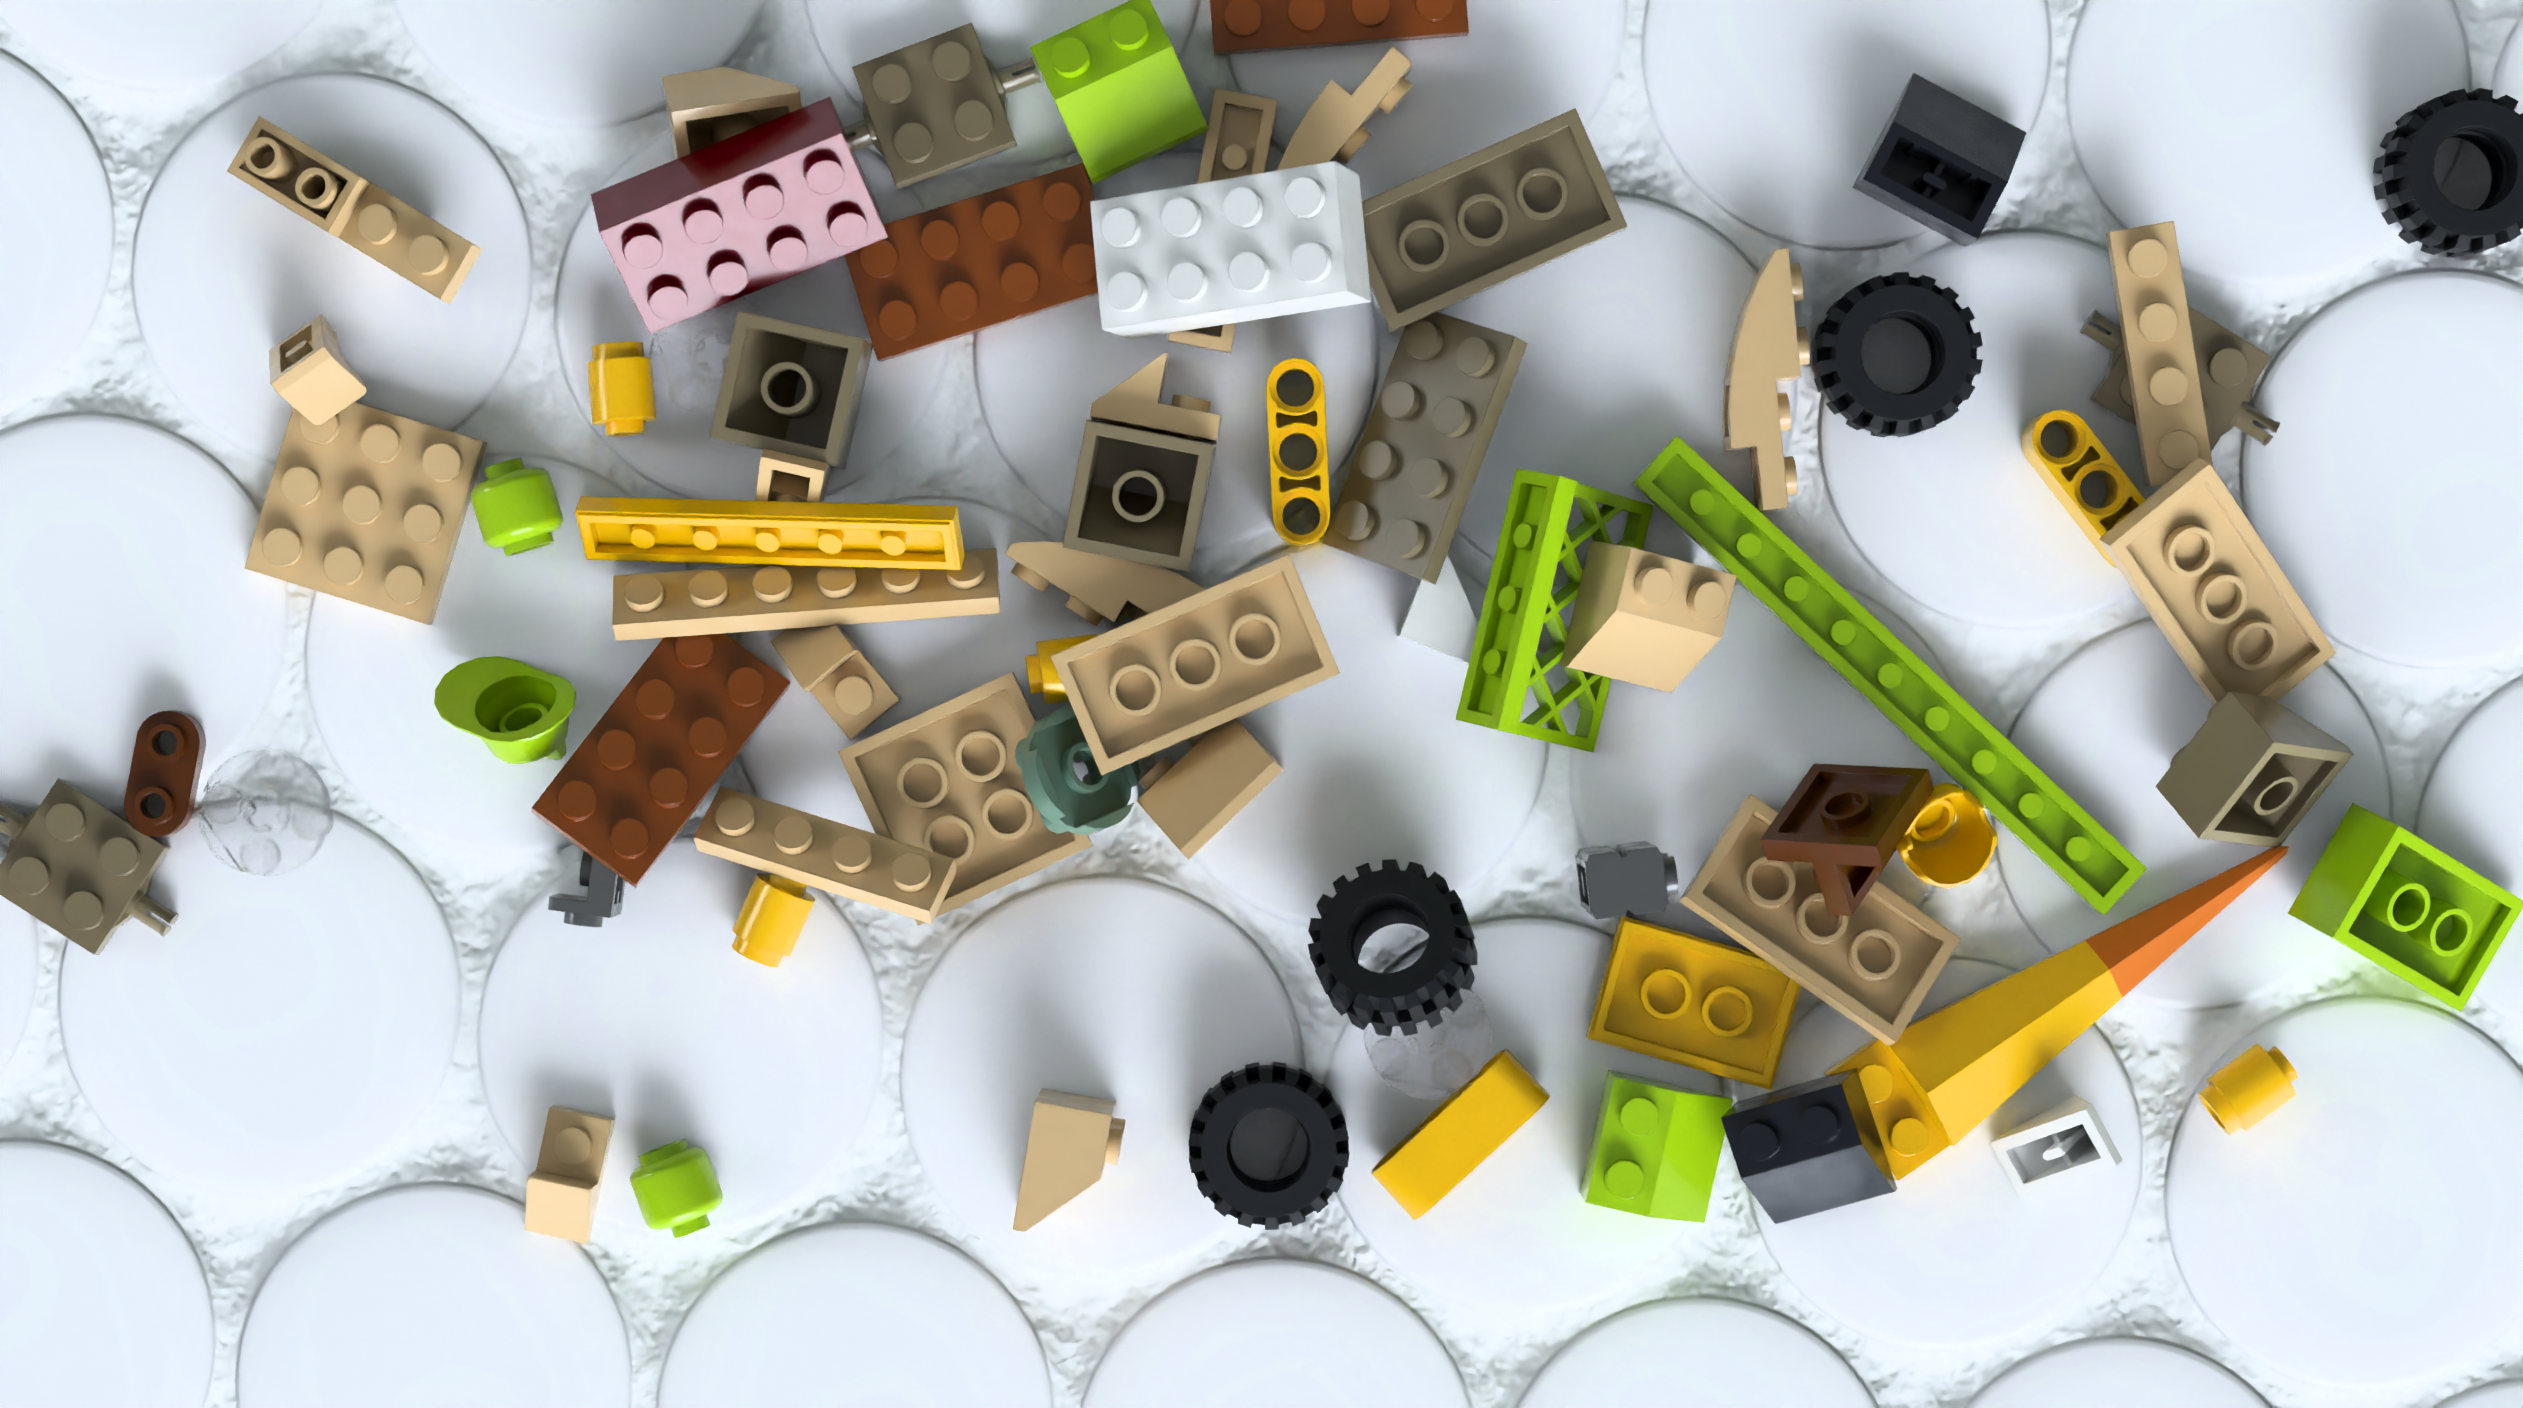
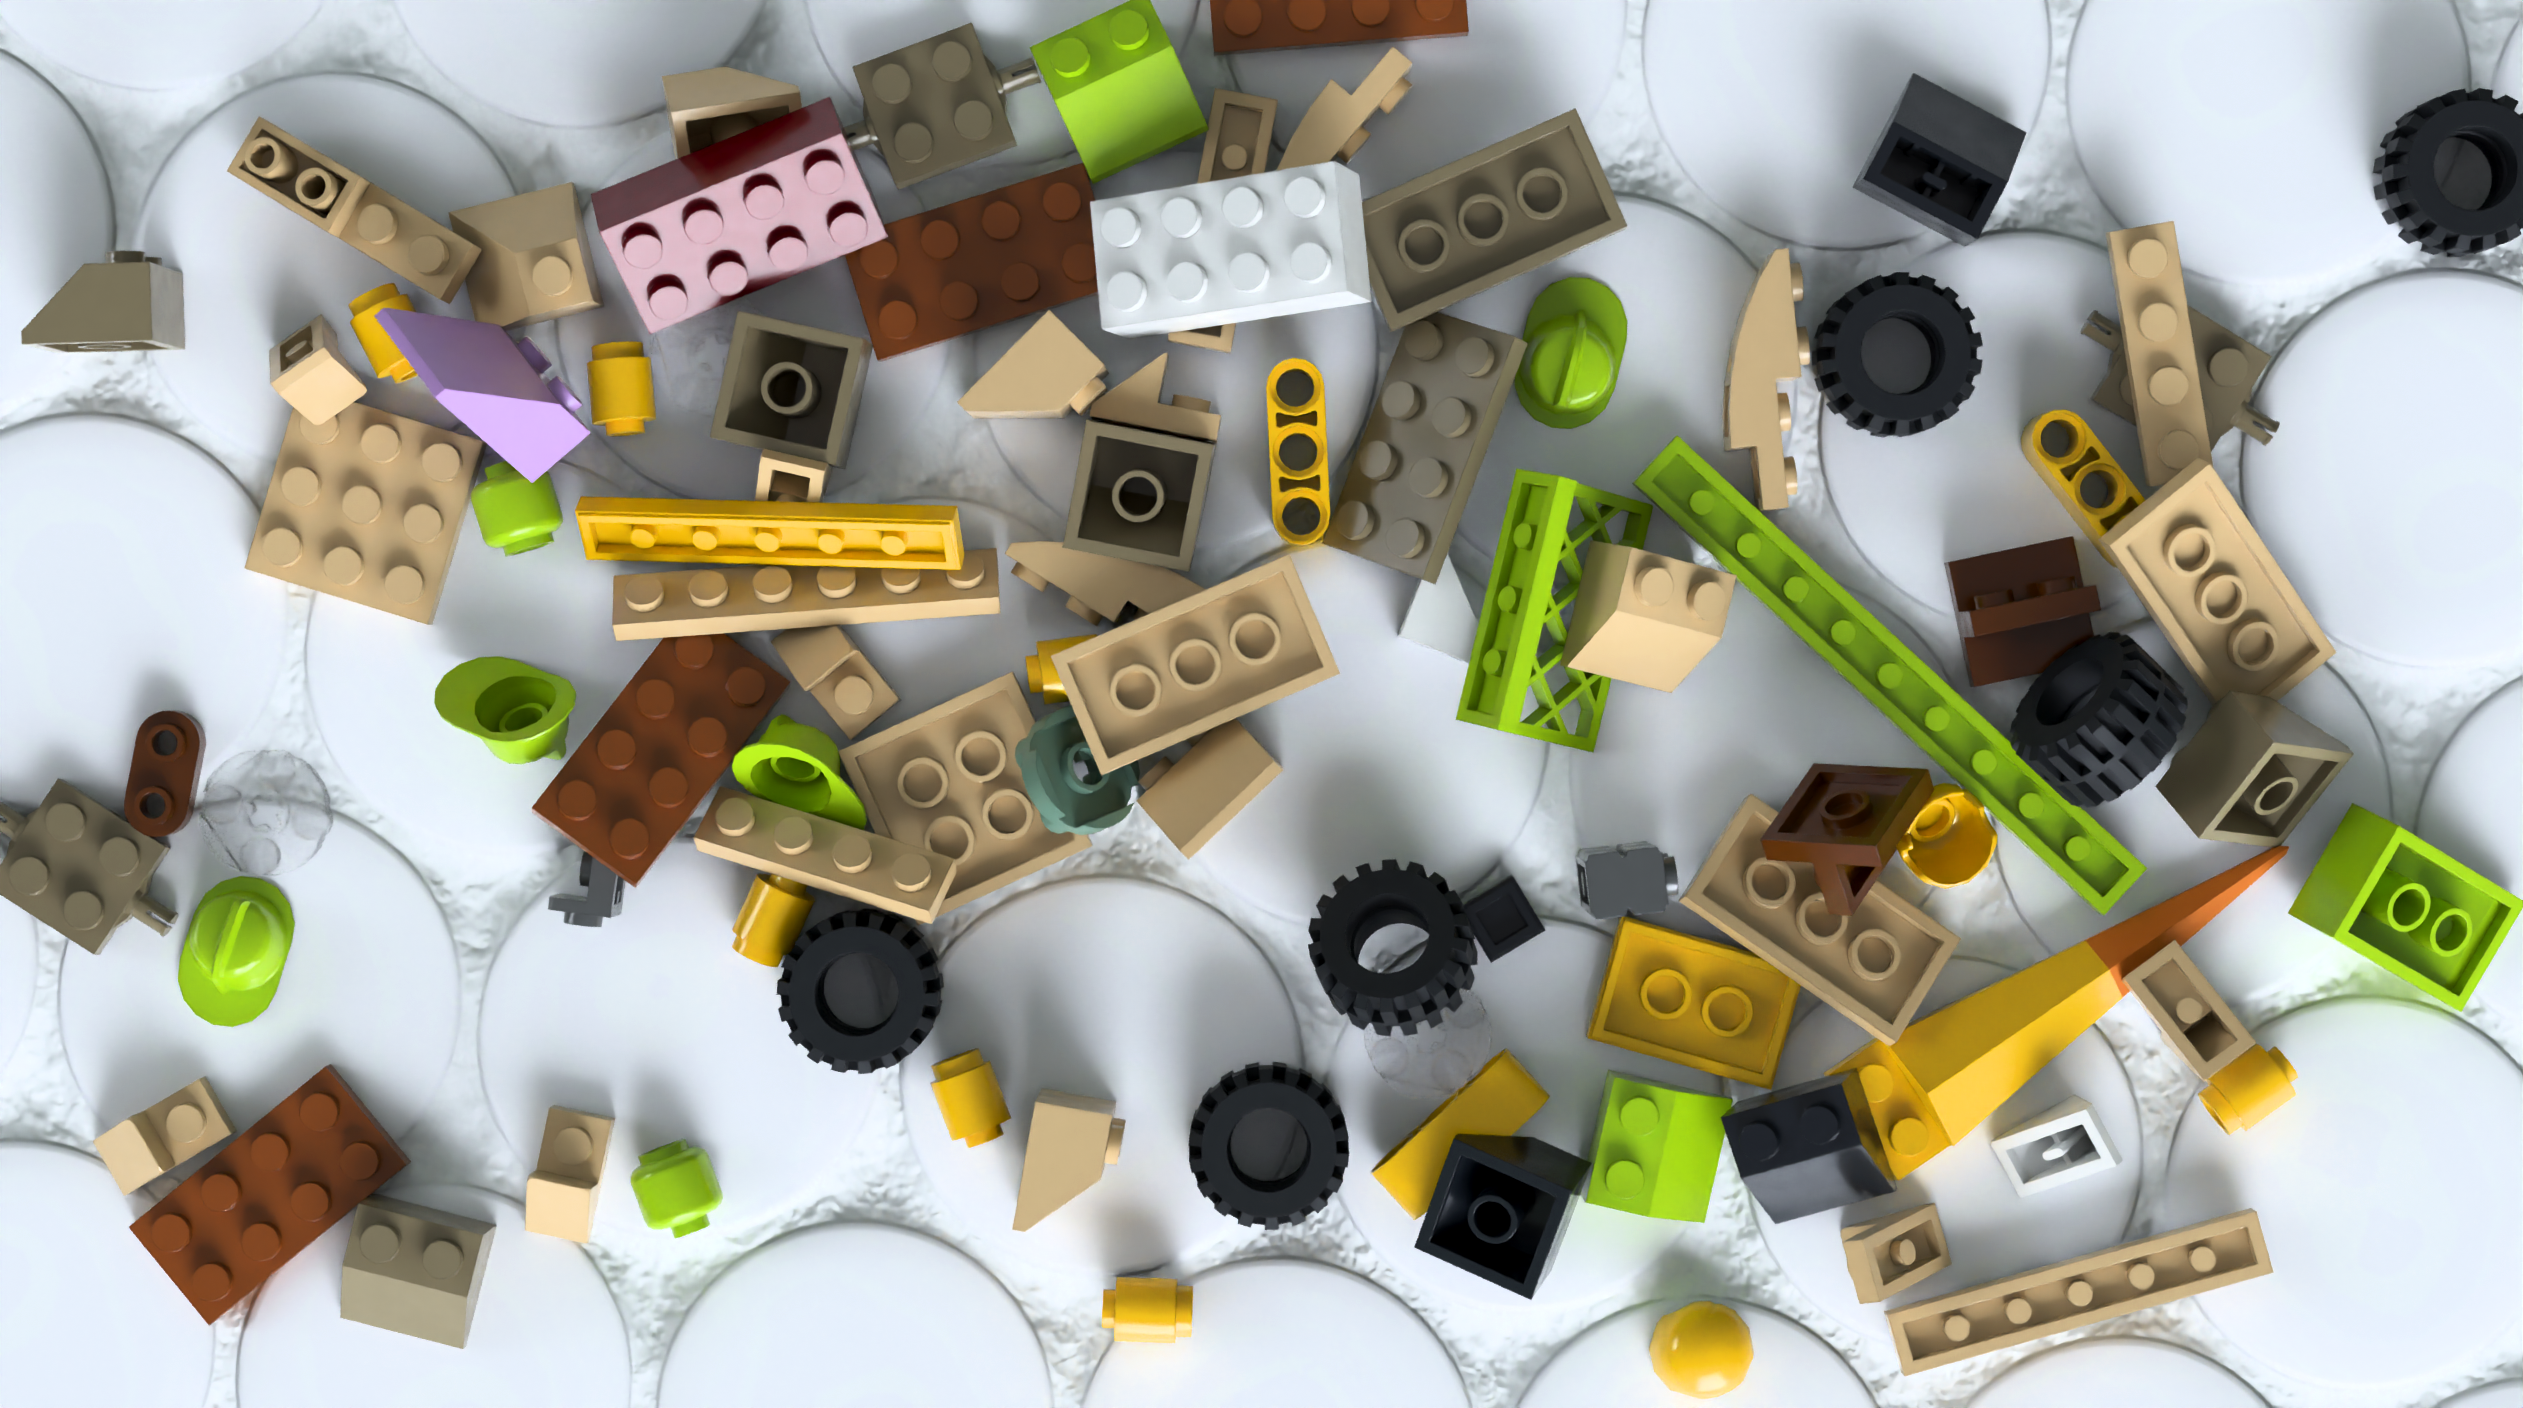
none -> dark tan slope [21,251,185,354]
none -> tan slope [93,1077,237,1196]
none -> dark orange plate [129,1064,411,1325]
none -> lime piece [178,876,295,1027]
none -> dark tan slope [340,1193,497,1349]
none -> yellow brick [348,283,418,383]
none -> lavender slope [375,307,590,483]
none -> tan slope [448,182,605,331]
none -> lime piece [732,714,867,830]
none -> black tyre [777,908,944,1074]
none -> yellow brick [930,1048,1011,1148]
none -> tan slope [957,310,1109,419]
none -> yellow brick [1102,1277,1193,1343]
none -> black slope [1414,1134,1592,1300]
none -> black tile [1463,874,1545,963]
none -> lime piece [1514,277,1627,429]
none -> yellow hair [1649,1301,1754,1399]
none -> tan slope [1840,1203,1952,1304]
none -> tan plate [1884,1208,2274,1376]
none -> reddish brown bracket [1944,536,2101,687]
none -> black tyre [2010,632,2188,808]
none -> tan slope [2122,940,2256,1082]

